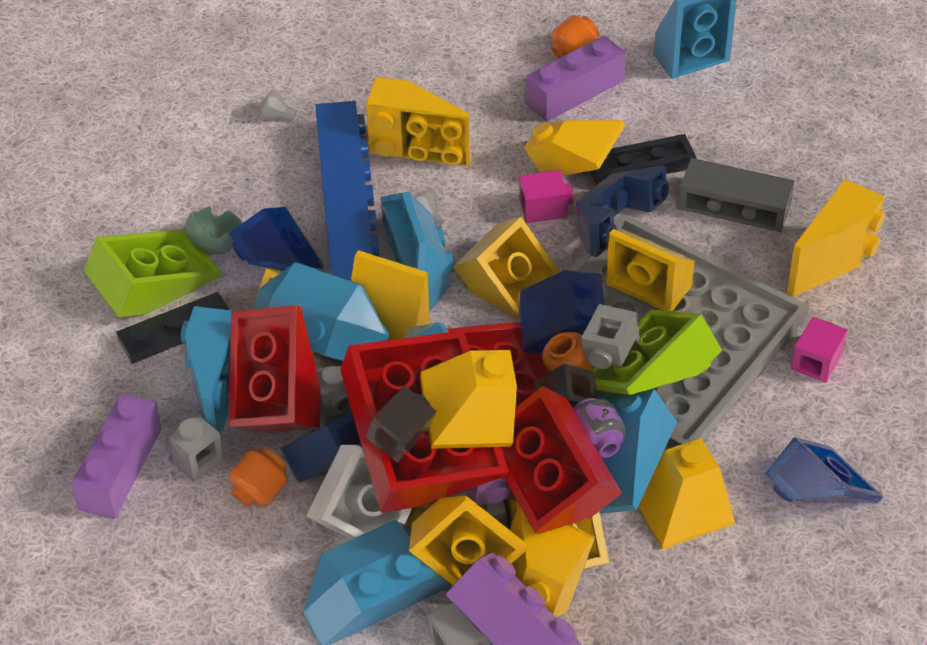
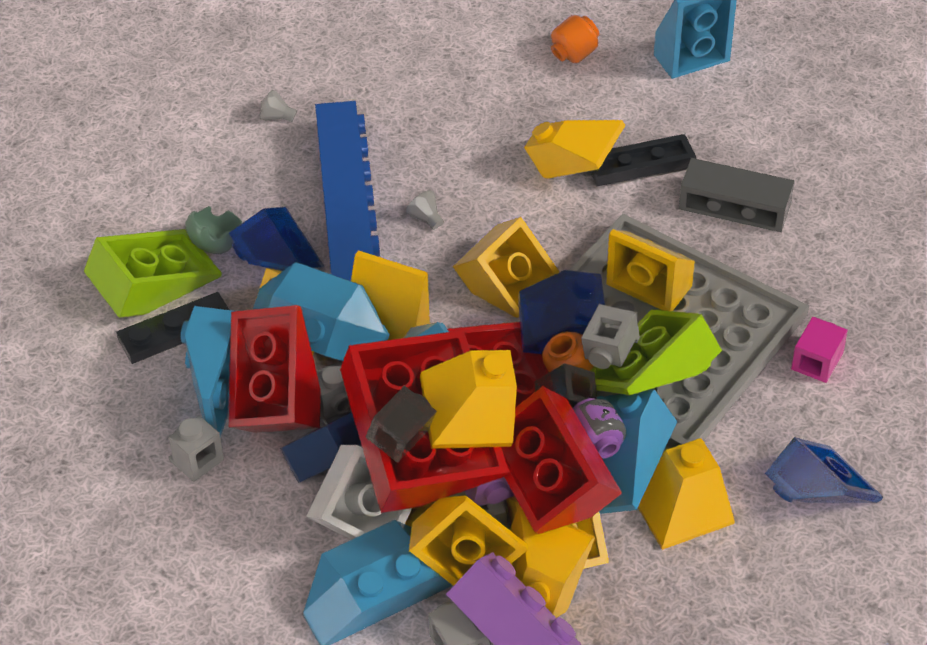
medium lavender brick [72,393,162,519] -> none
orange head [229,447,288,508] -> none
yellow slope [366,77,471,166] -> none
dark azure wedge [381,192,454,312] -> none
dark pink brick [519,170,573,223] -> none
medium lavender brick [526,35,626,122] -> none
dark blue slope [576,165,669,257] -> none
yellow slope [787,179,886,297] -> none

